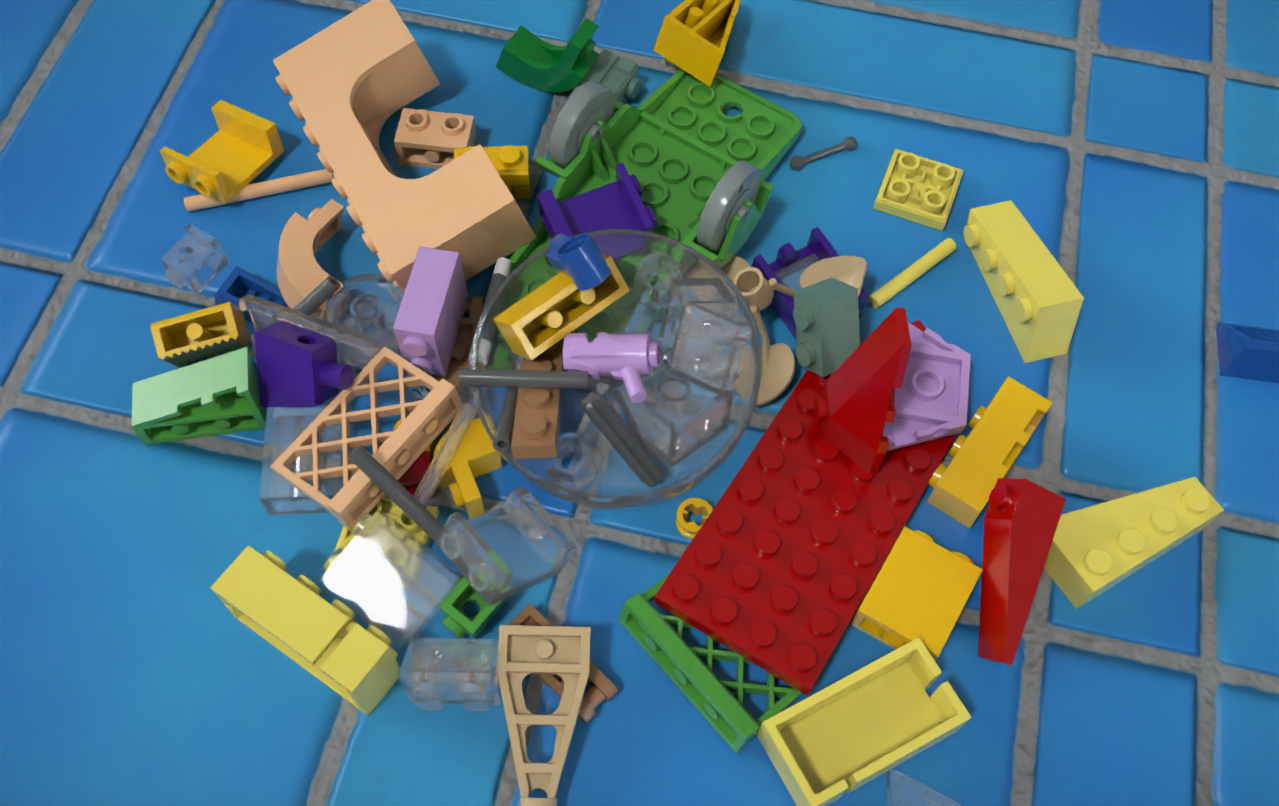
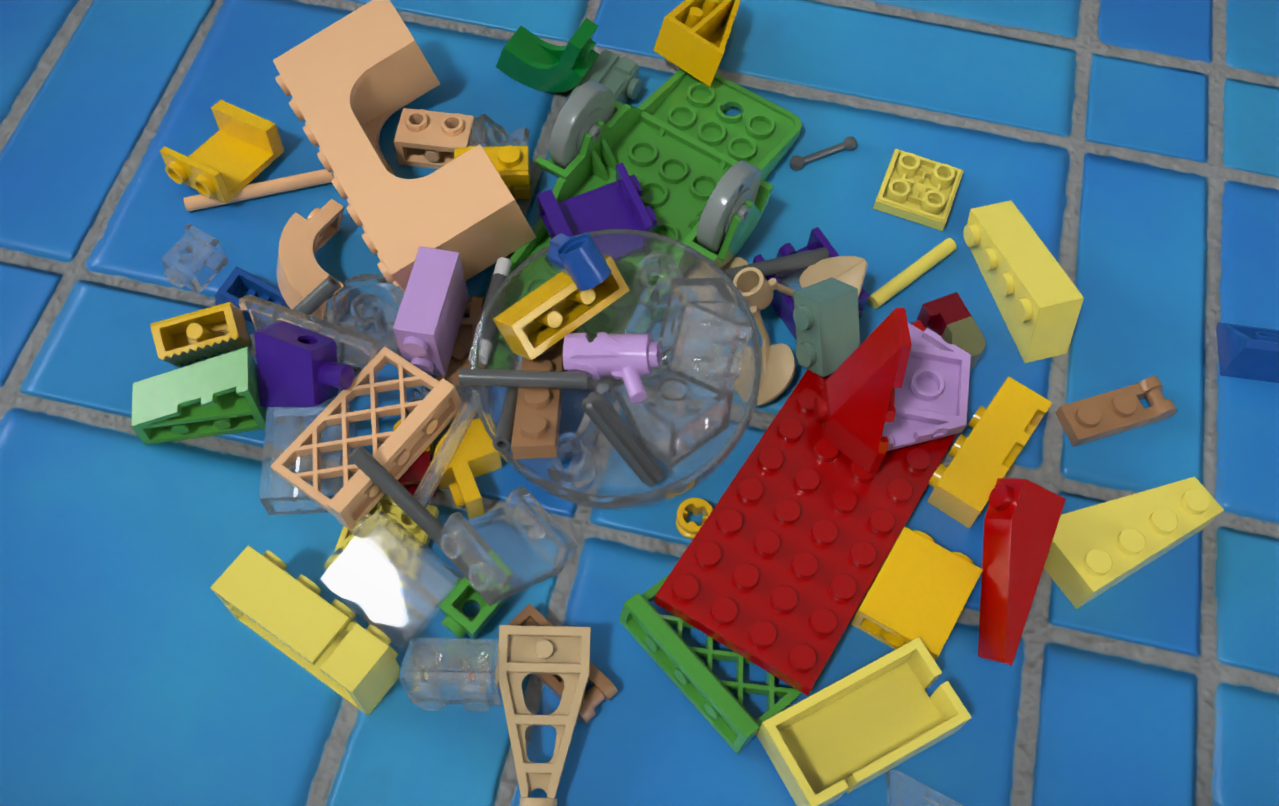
none -> clear bracket [470,113,530,147]
none -> dark grey piece [723,247,829,285]
none -> leg [917,292,986,370]
none -> medium nougat plate [1055,376,1177,447]

